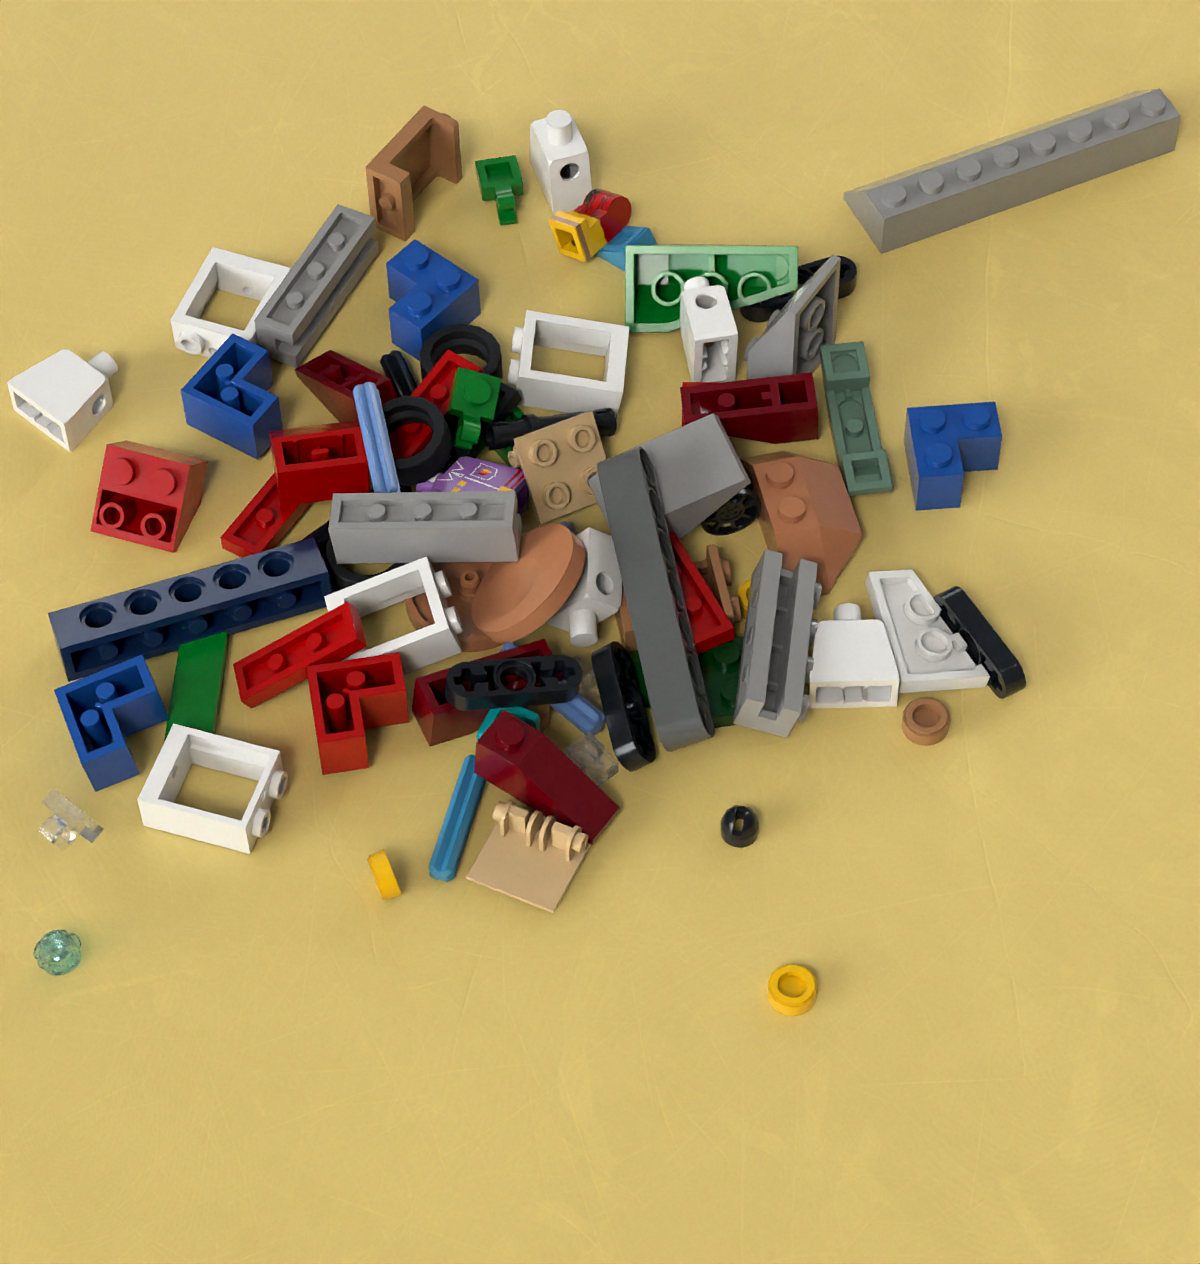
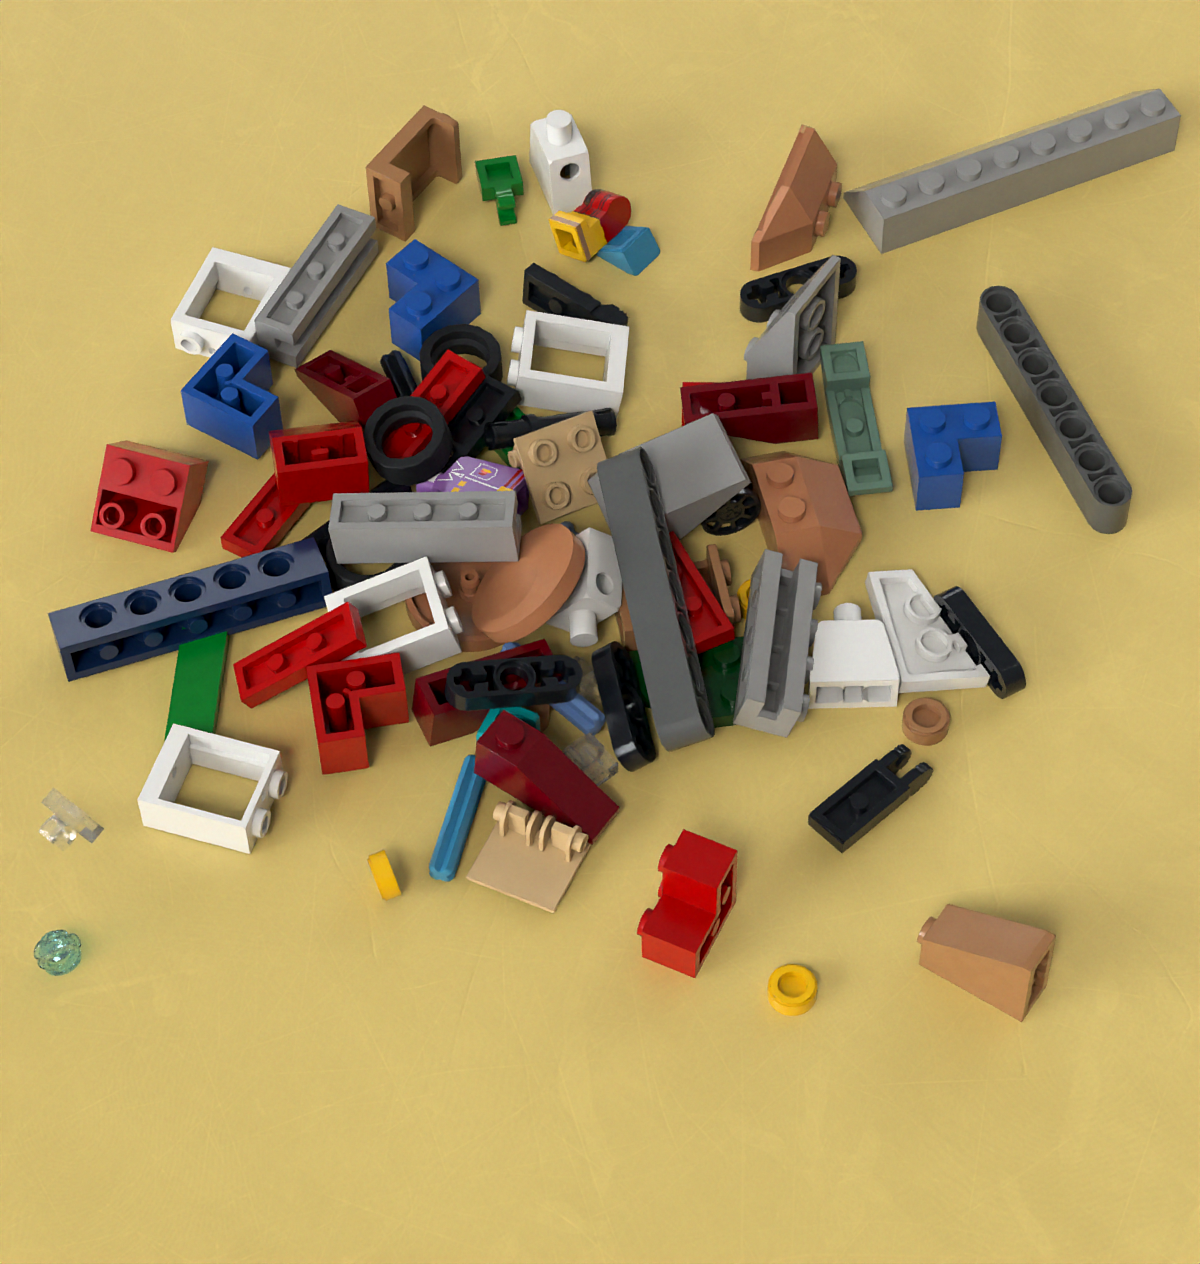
white torso [7,349,118,452] -> none
blue brick [54,654,169,792] -> none
medium blue axle [353,382,401,493] -> none
green plate [447,367,502,450] -> none
wedge [625,244,798,332] -> none
white torso [679,277,738,383] -> none
black hinge [721,805,759,848] -> none
none -> black hinge [522,263,628,326]
none -> red brick [637,829,738,978]
none -> nougat wedge [750,124,842,272]
none -> black hinge [808,744,933,853]
none -> medium nougat slope [917,904,1056,1022]
none -> dark grey beam [976,286,1132,534]

